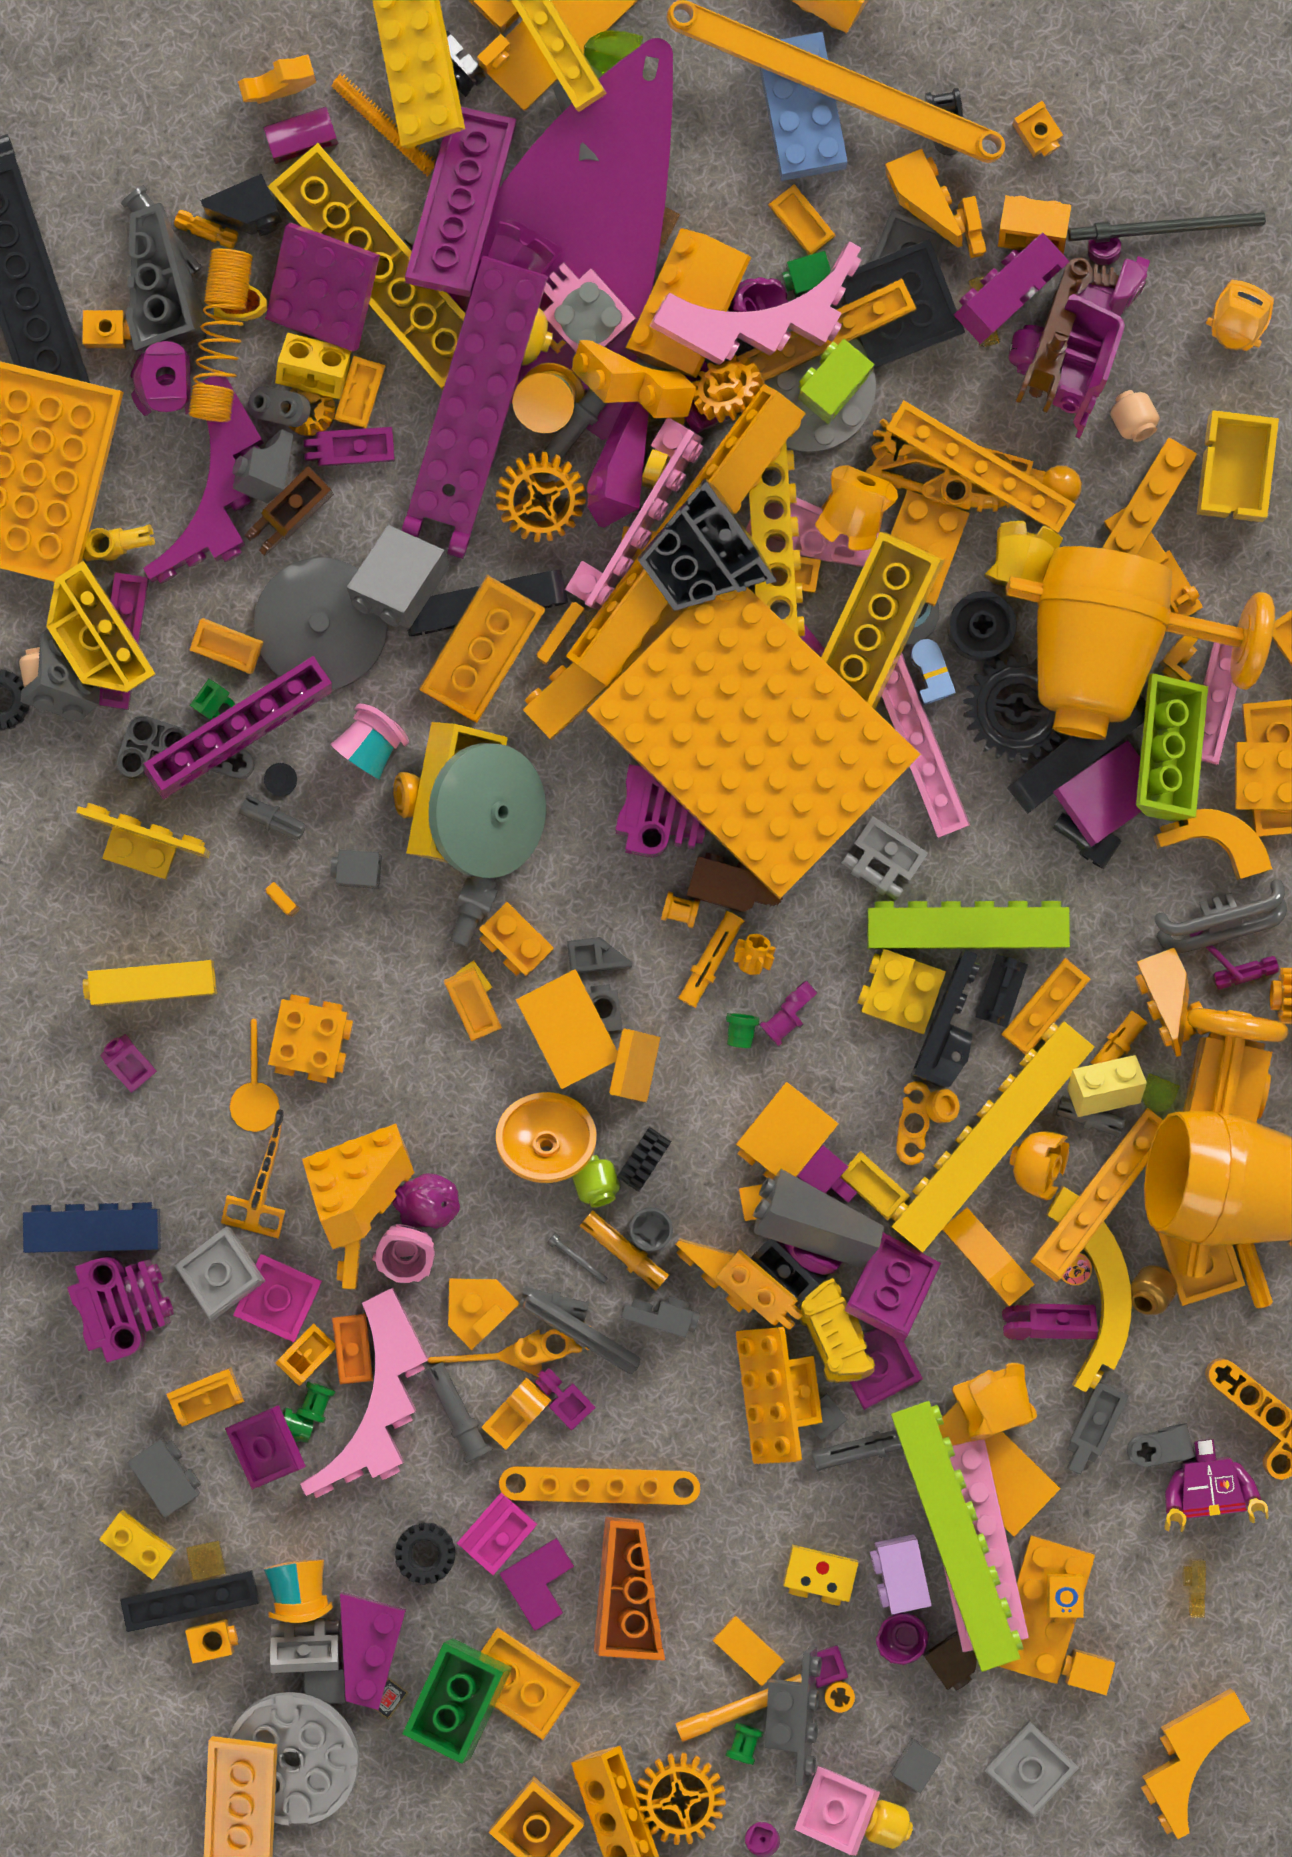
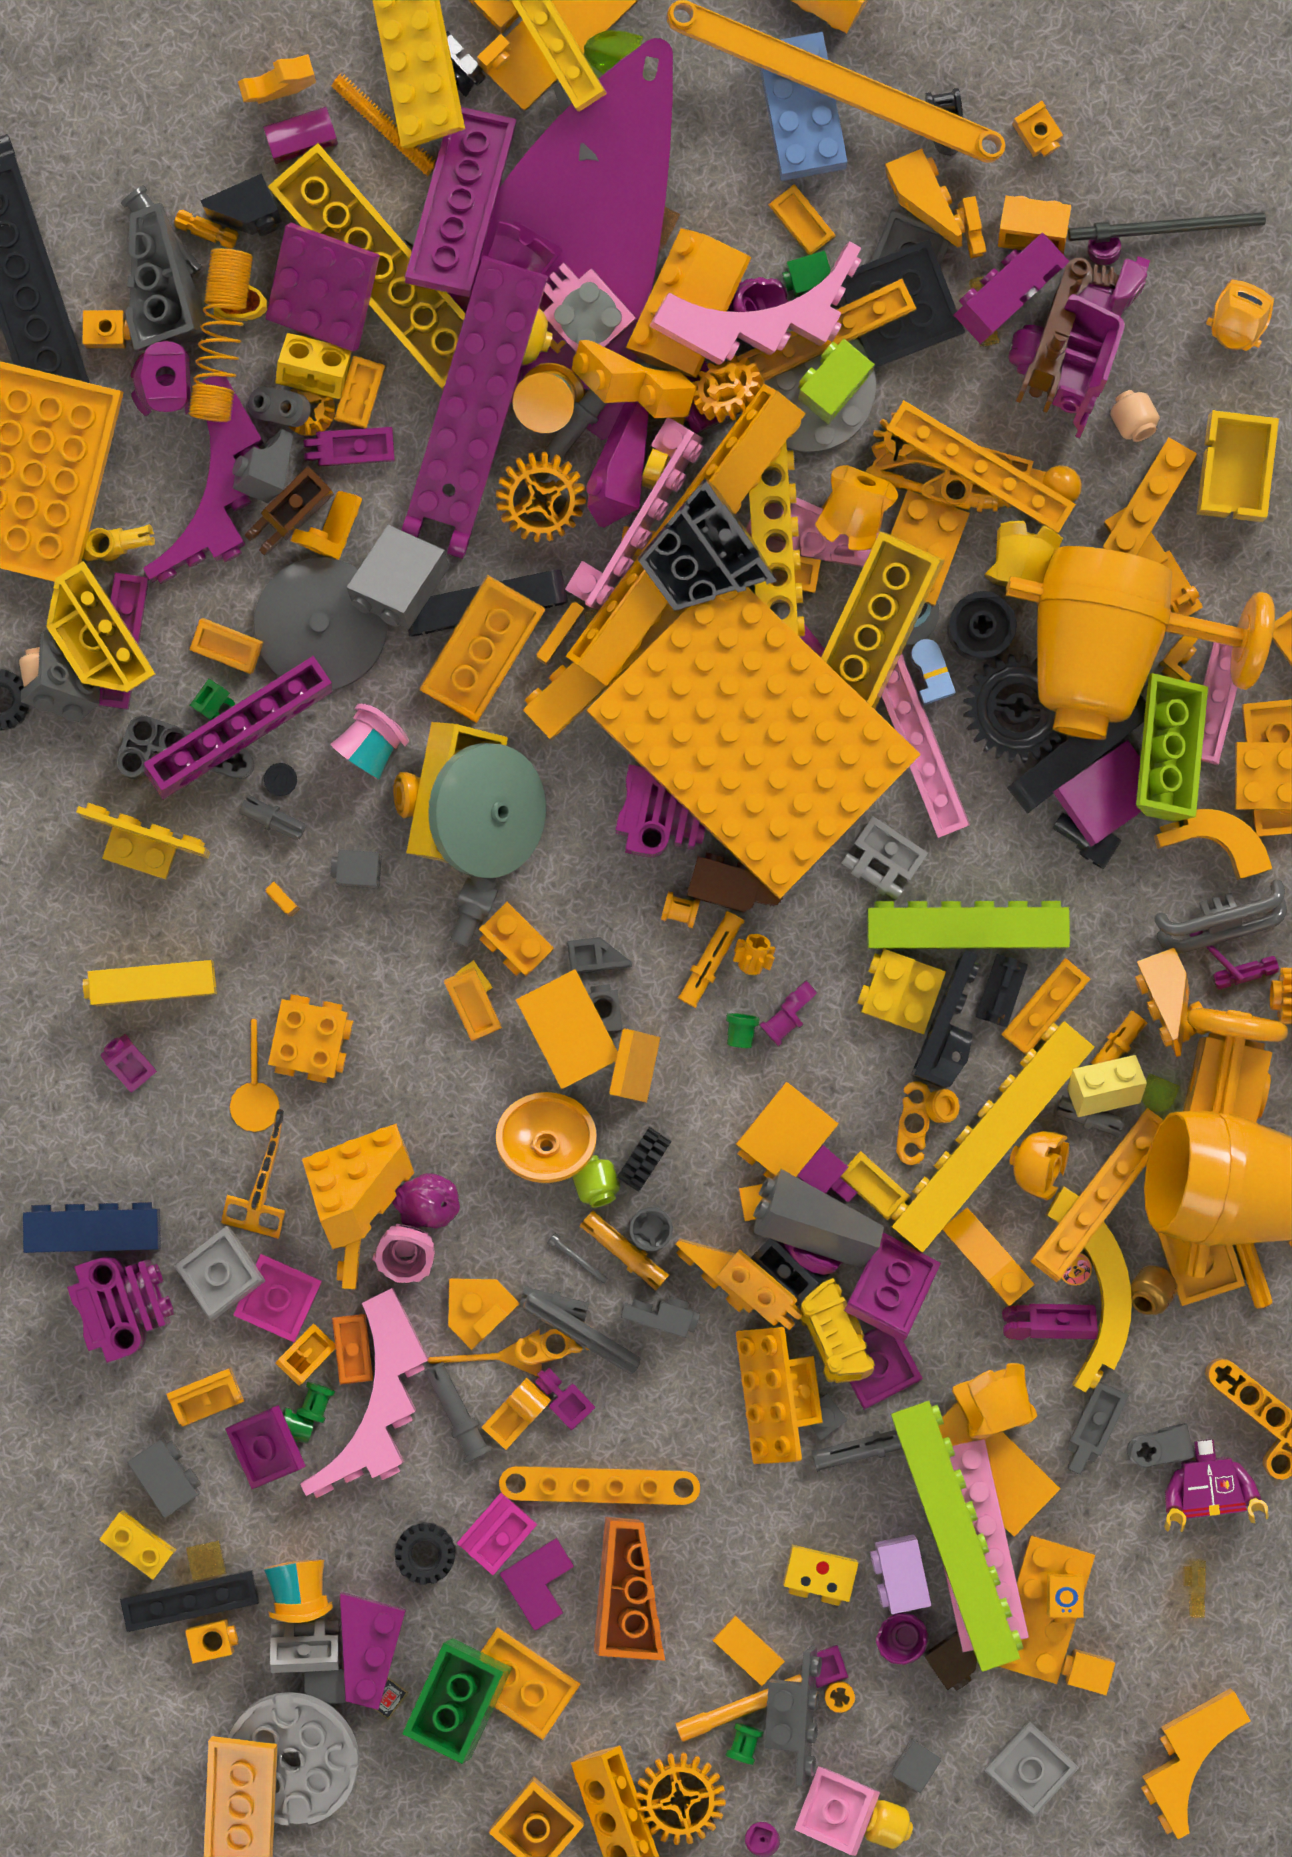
none -> light orange bracket [290,491,362,560]

